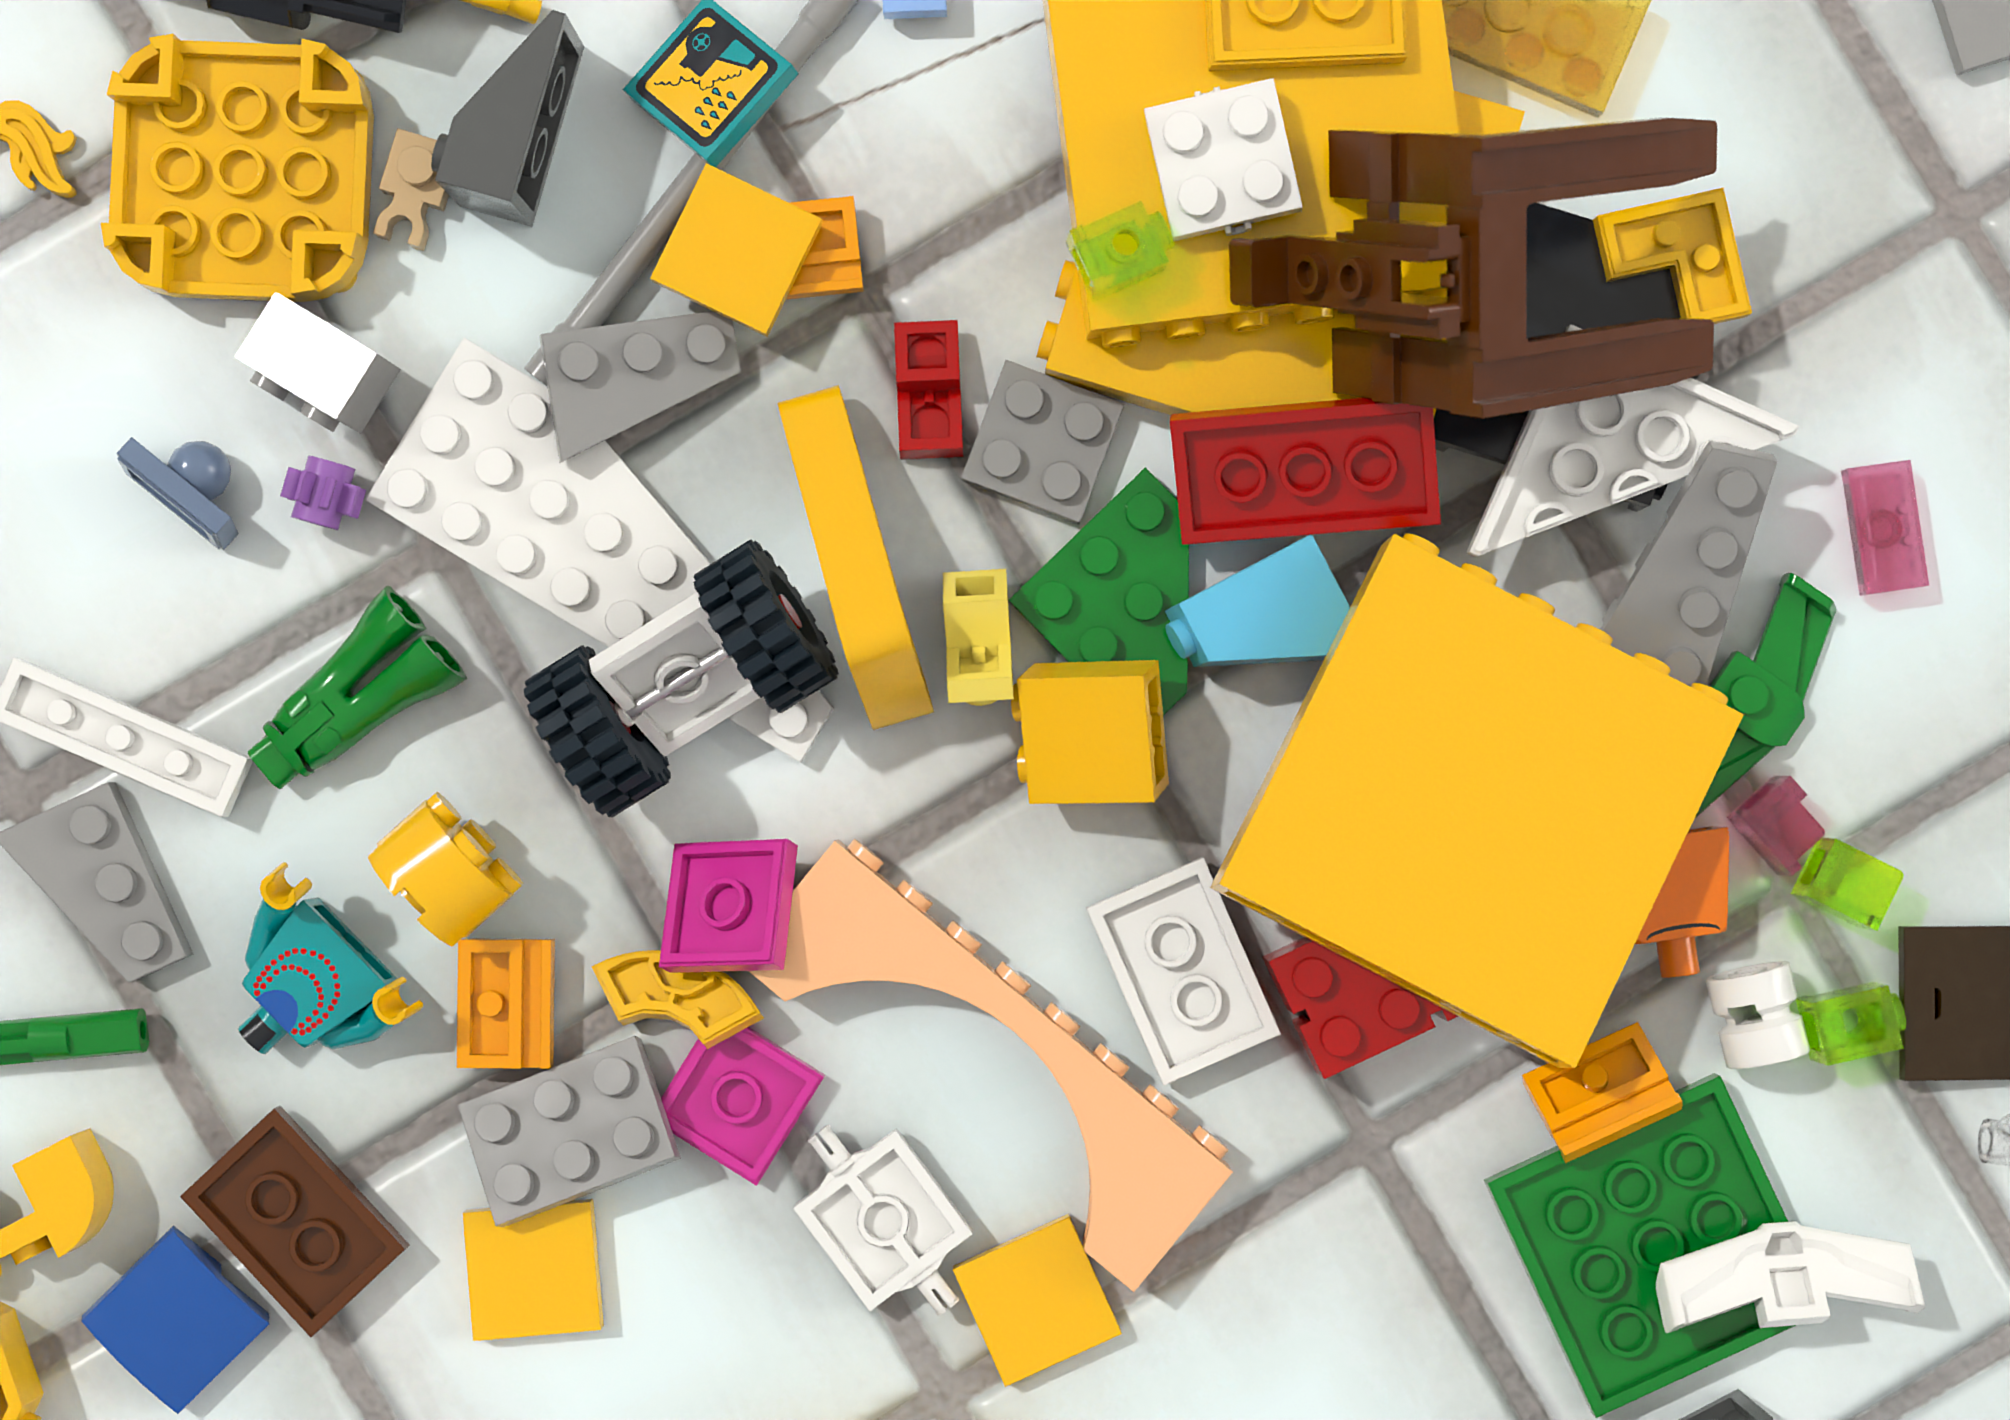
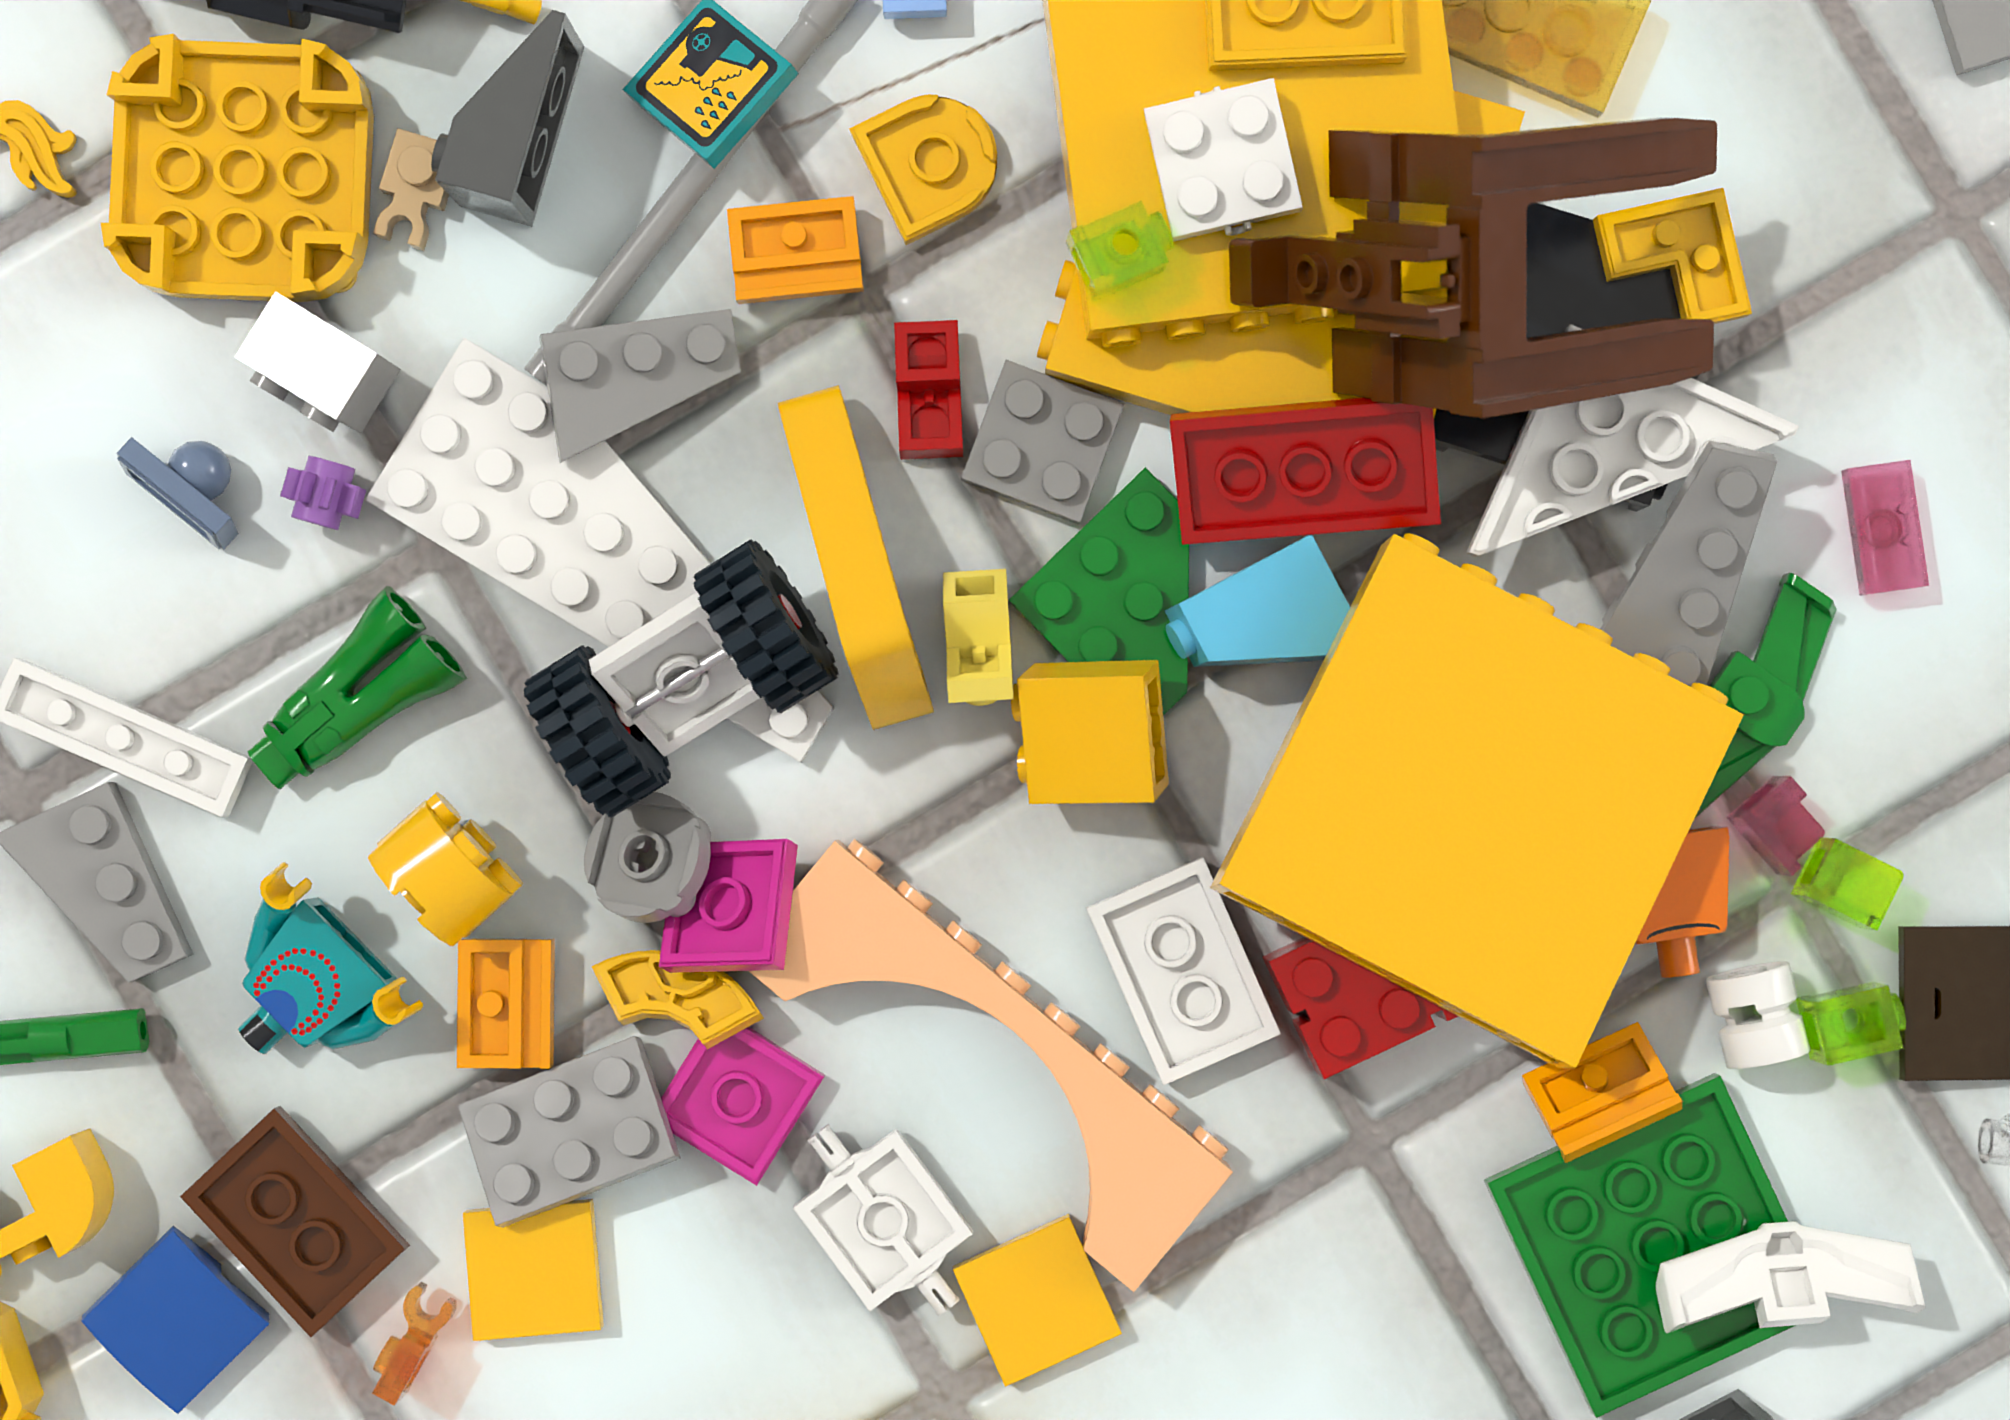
yellow tile [650,163,823,337] -> none
none -> clear orange plate [372,1281,457,1406]
none -> light grey plate [584,792,711,923]
none -> yellow tile [849,94,997,245]

